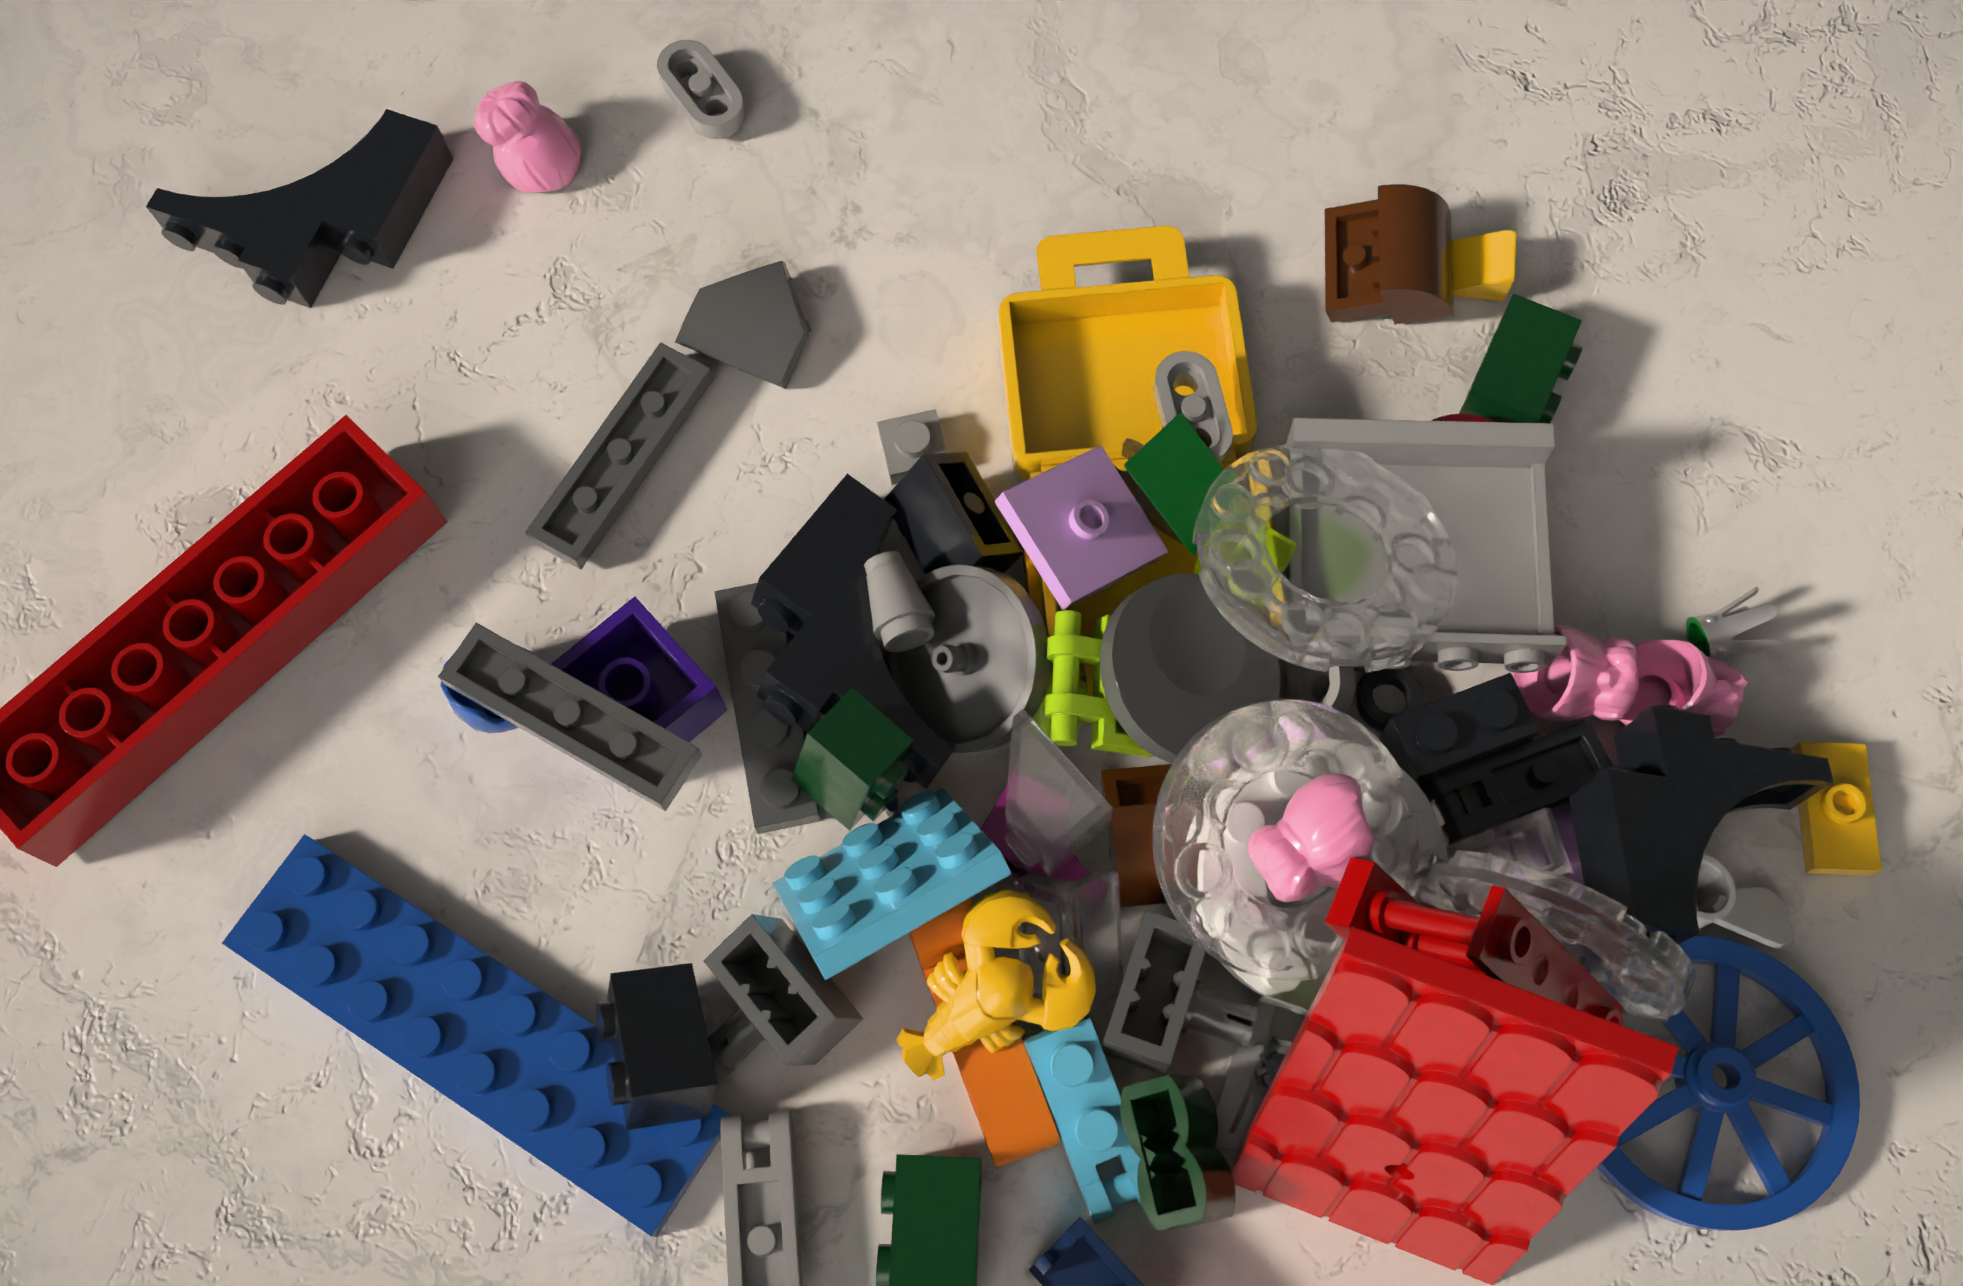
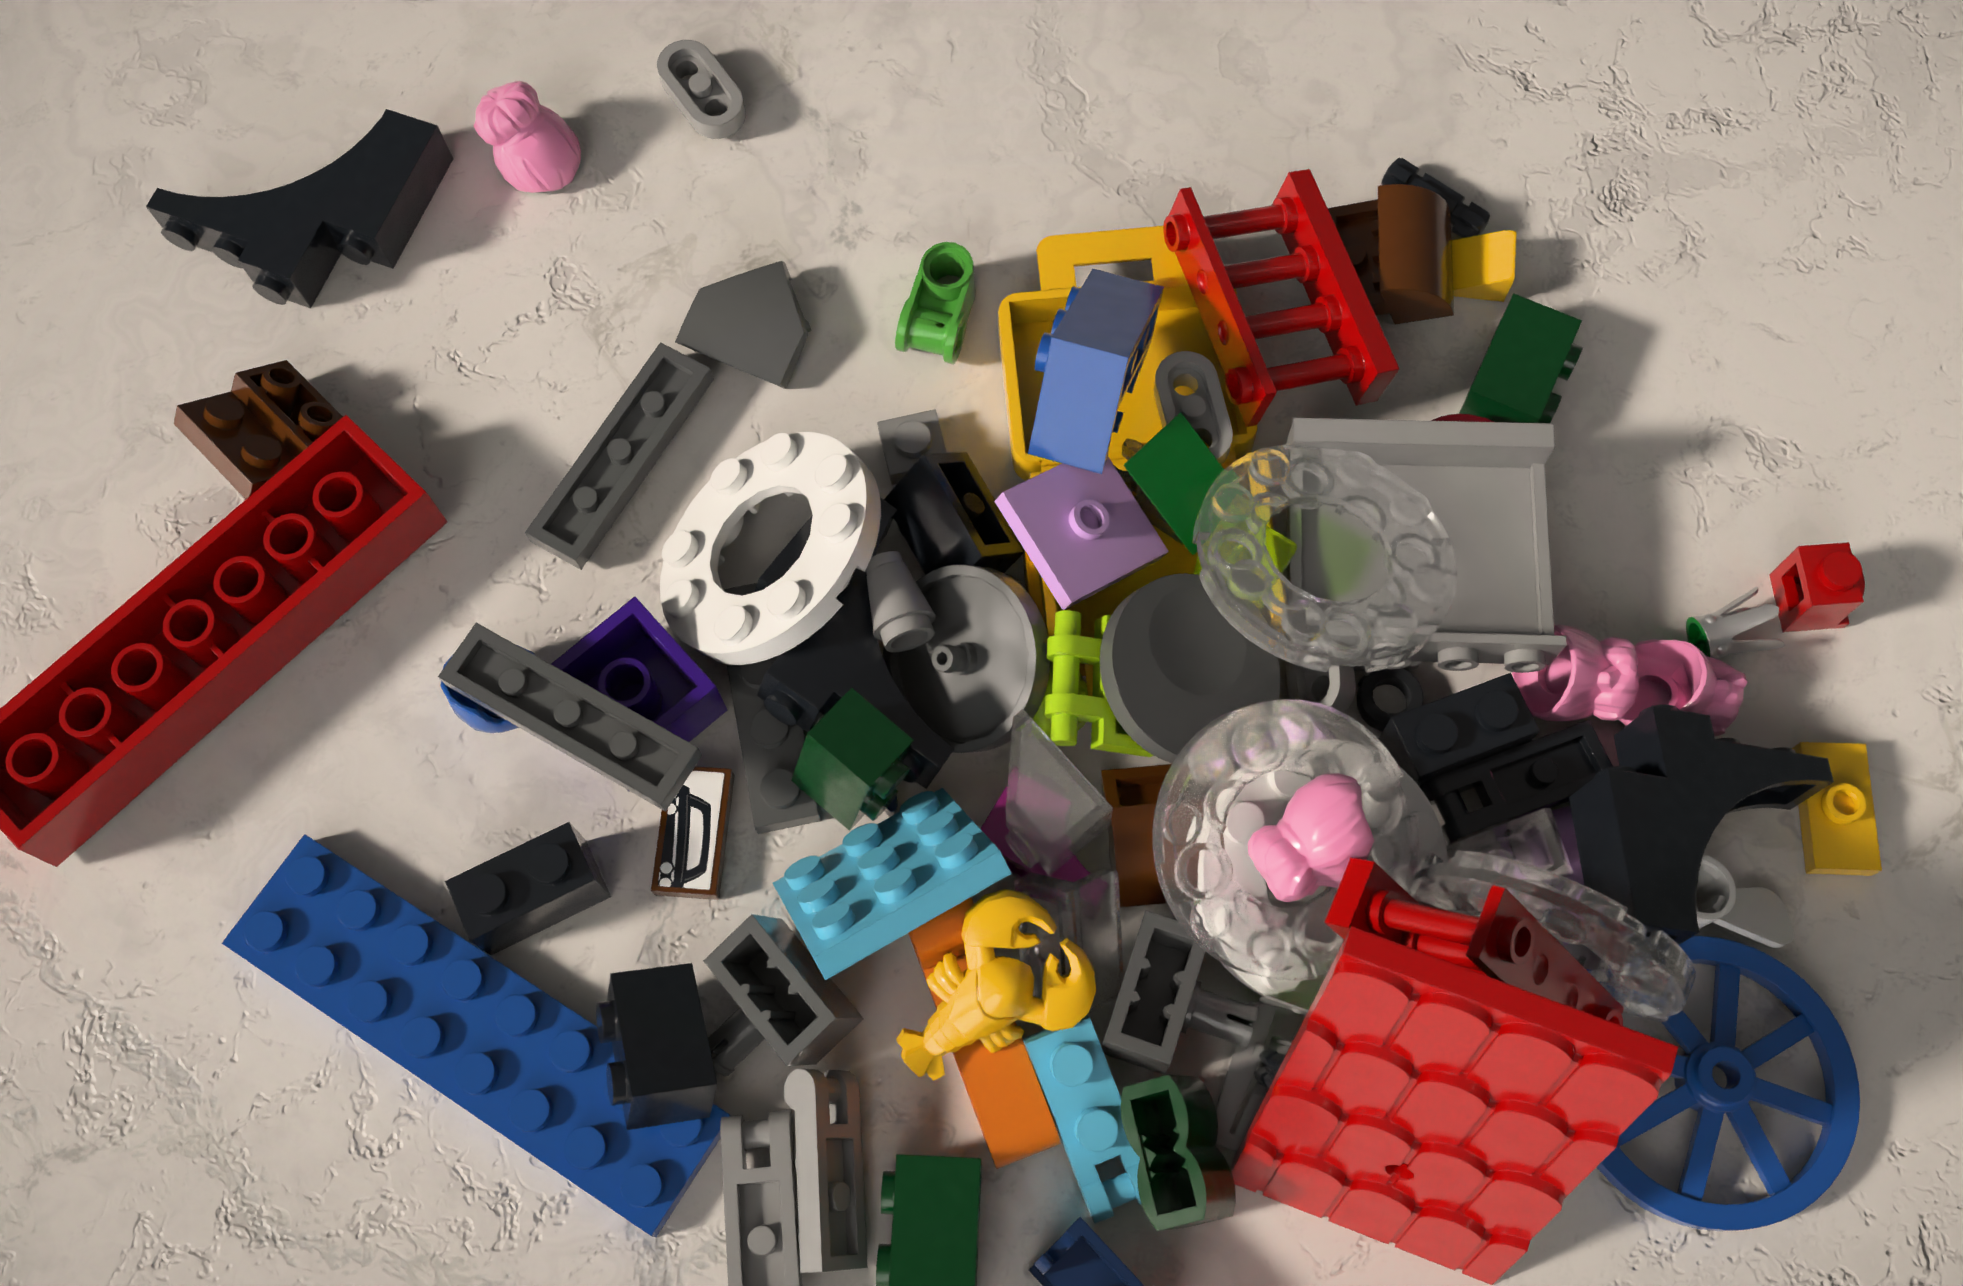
none -> reddish brown brick [173,360,343,499]
none -> black brick [445,822,611,955]
none -> tile [651,766,735,900]
none -> white plate [660,432,881,665]
none -> light grey plate [784,1069,868,1273]
none -> bright green piece [895,242,976,364]
none -> wedge [1028,269,1164,474]
none -> red fence [1163,169,1400,427]
none -> black axle [1381,158,1490,238]
none -> red brick [1769,542,1865,632]

